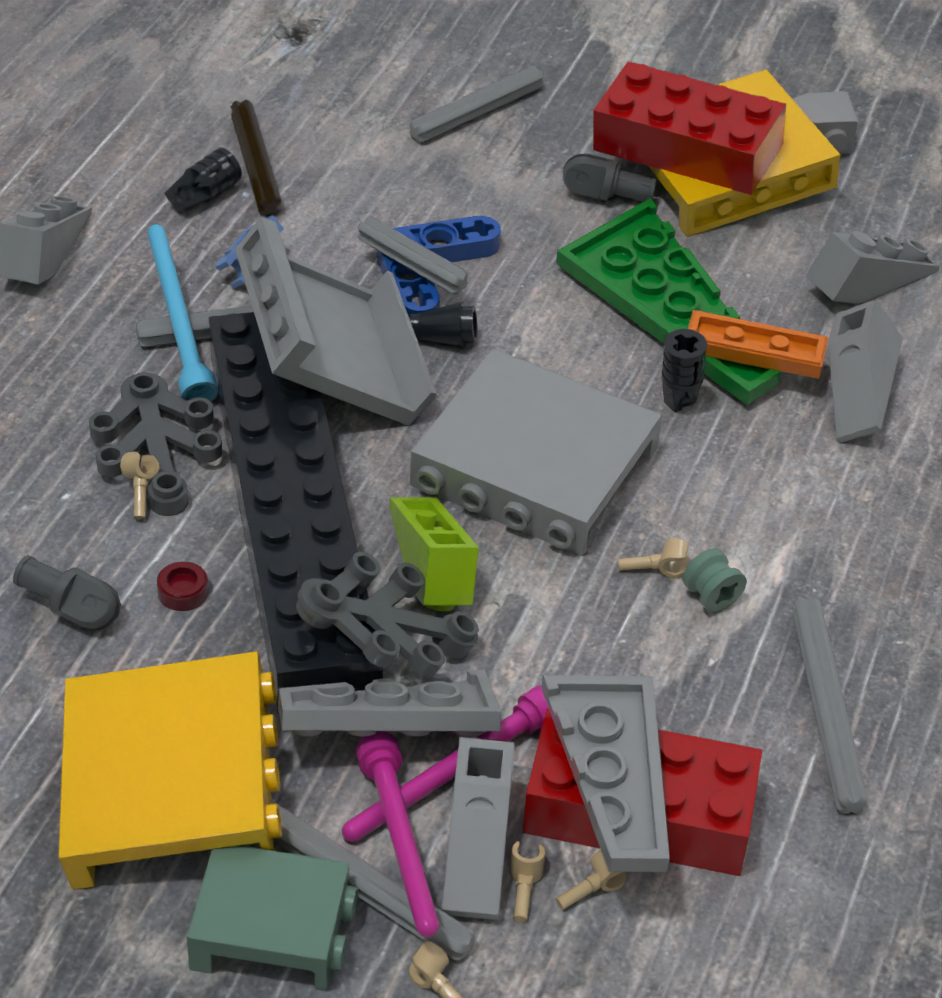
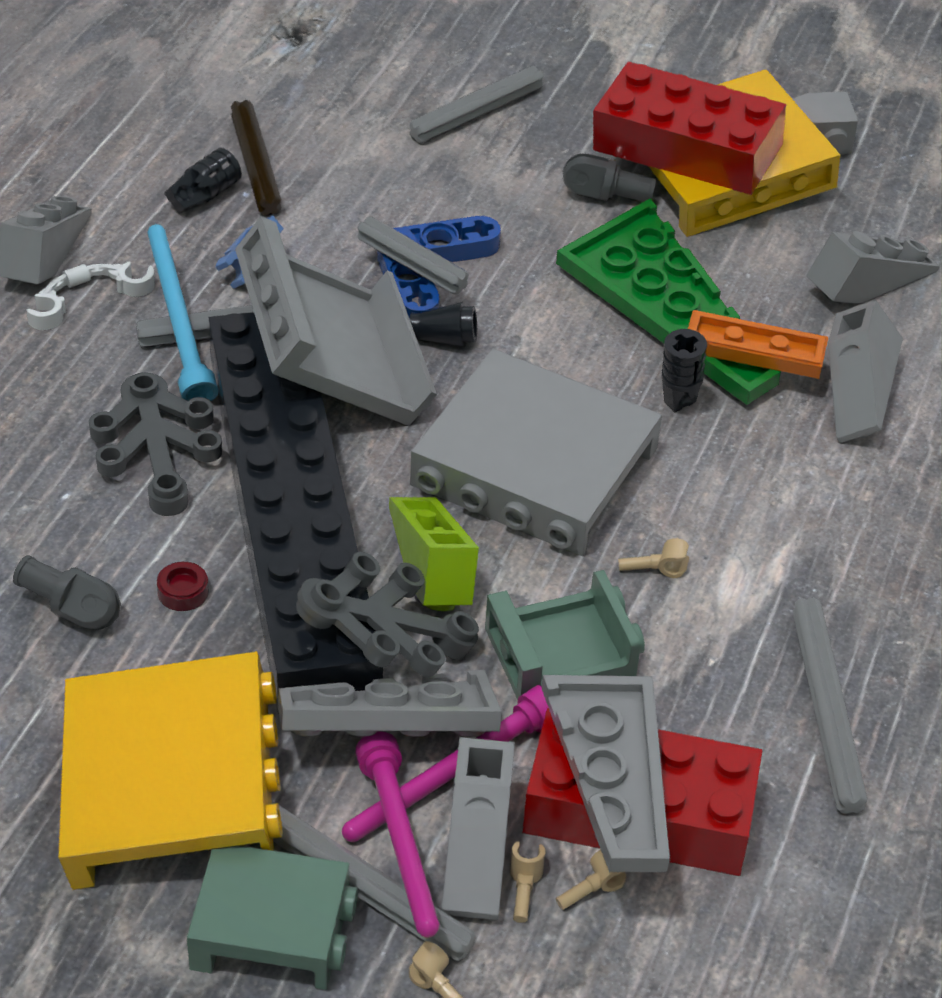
tan hand [120,452,160,520] -> none
sand green wheel [682,548,747,613] -> none
none -> white piece [27,261,155,330]
none -> sand green panel [485,570,645,700]

